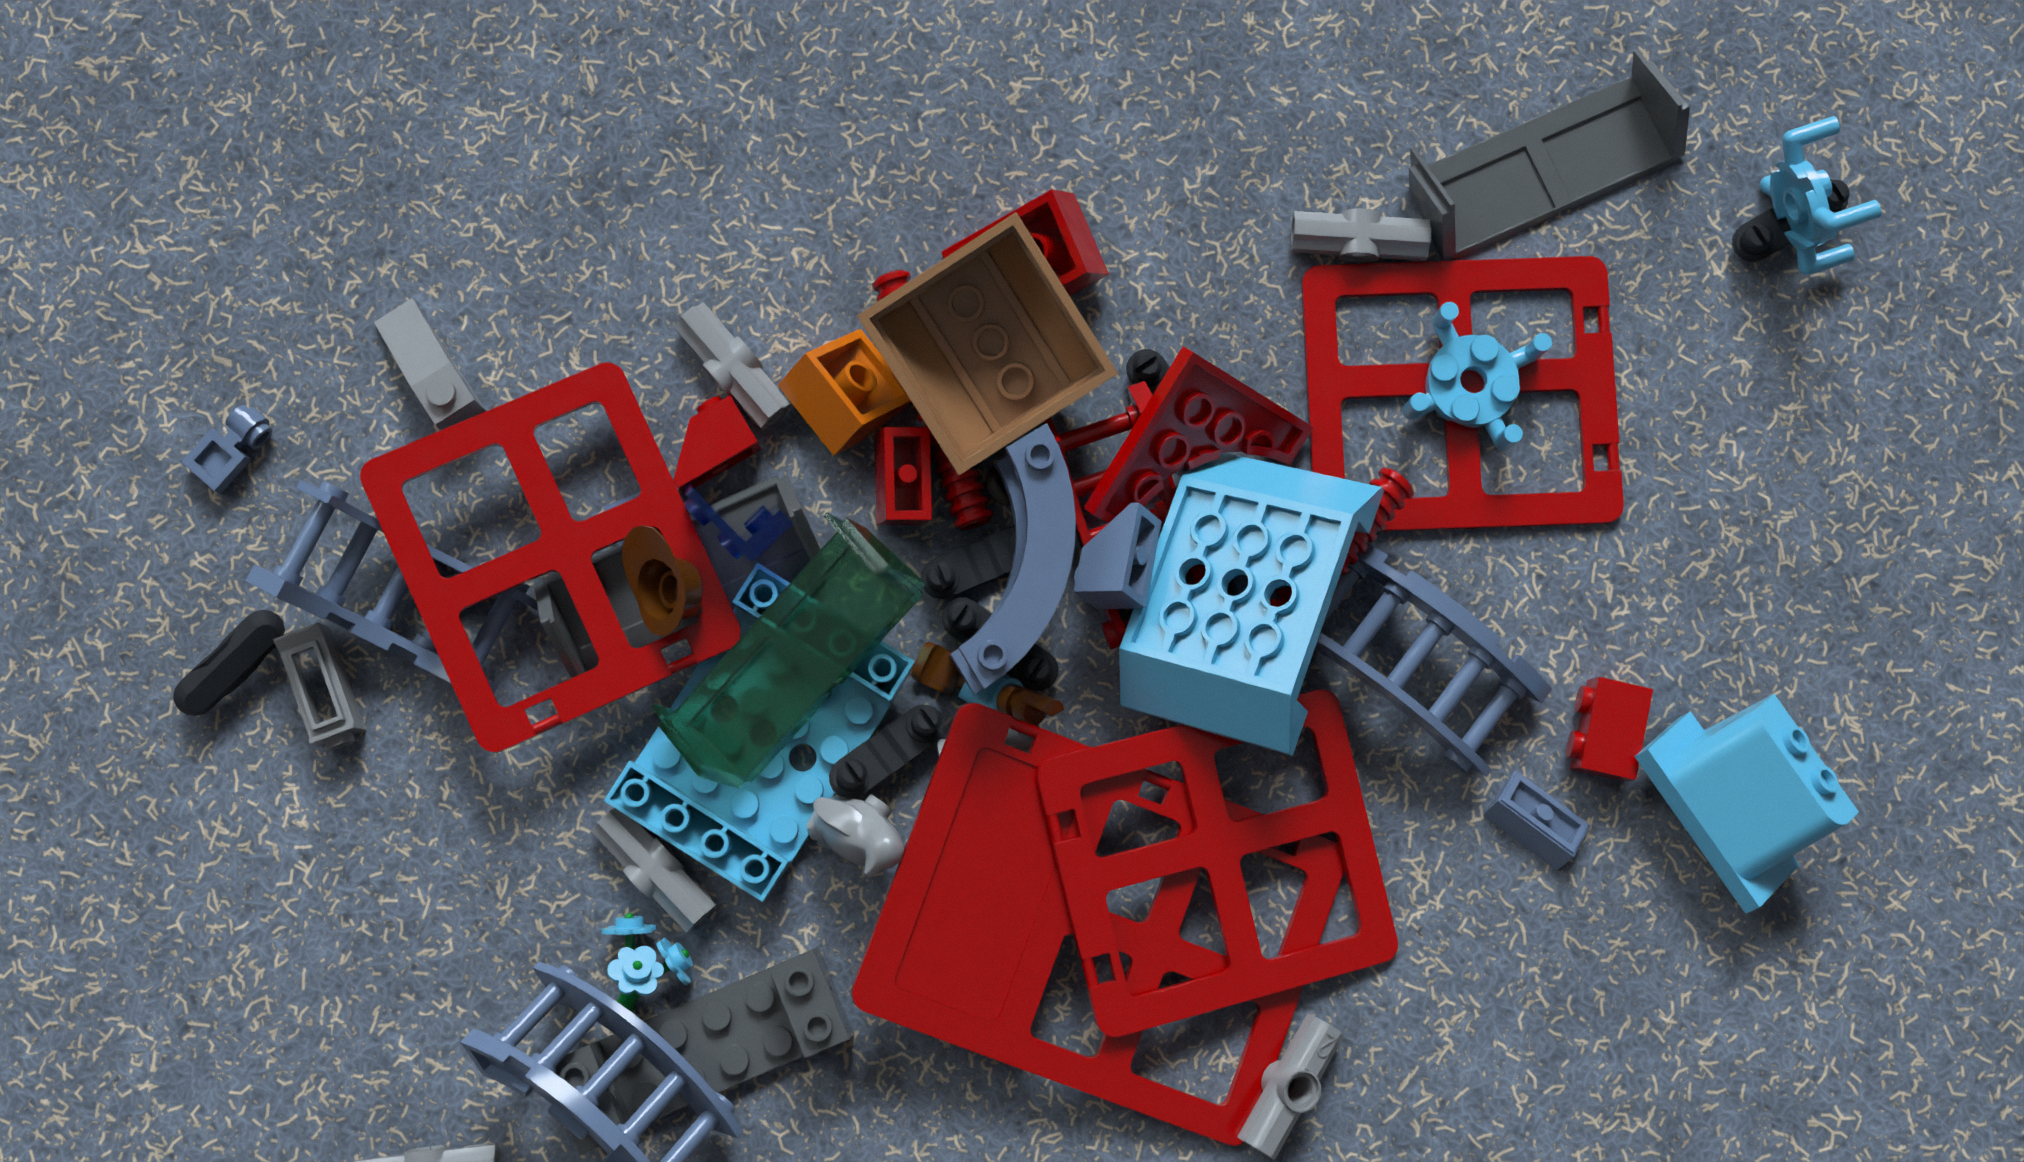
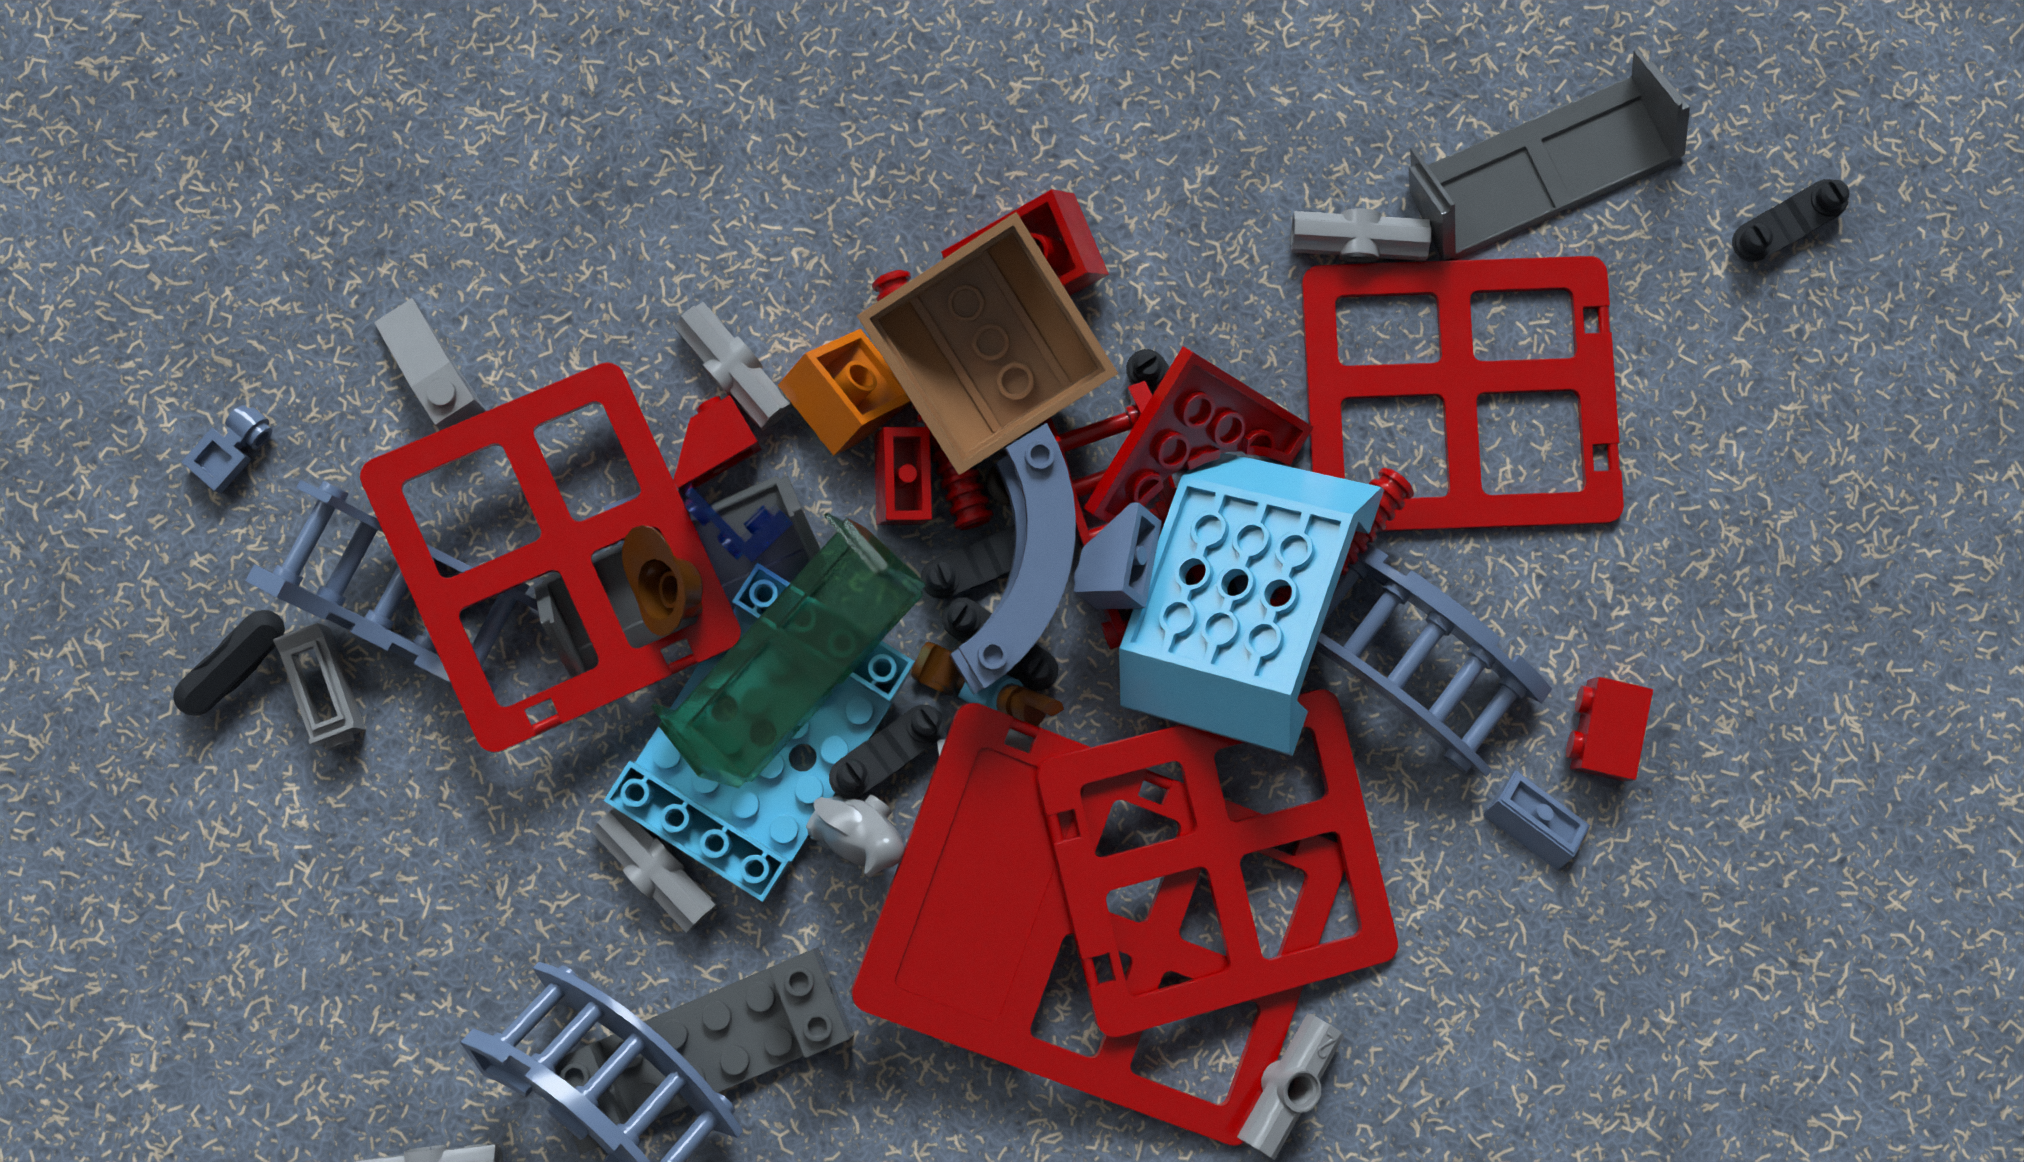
medium azure plant [601,913,693,1012] -> none
medium azure plate [1402,302,1552,451] -> none
medium azure windscreen [1634,694,1859,914] -> none
medium azure plate [1760,116,1882,275] -> none

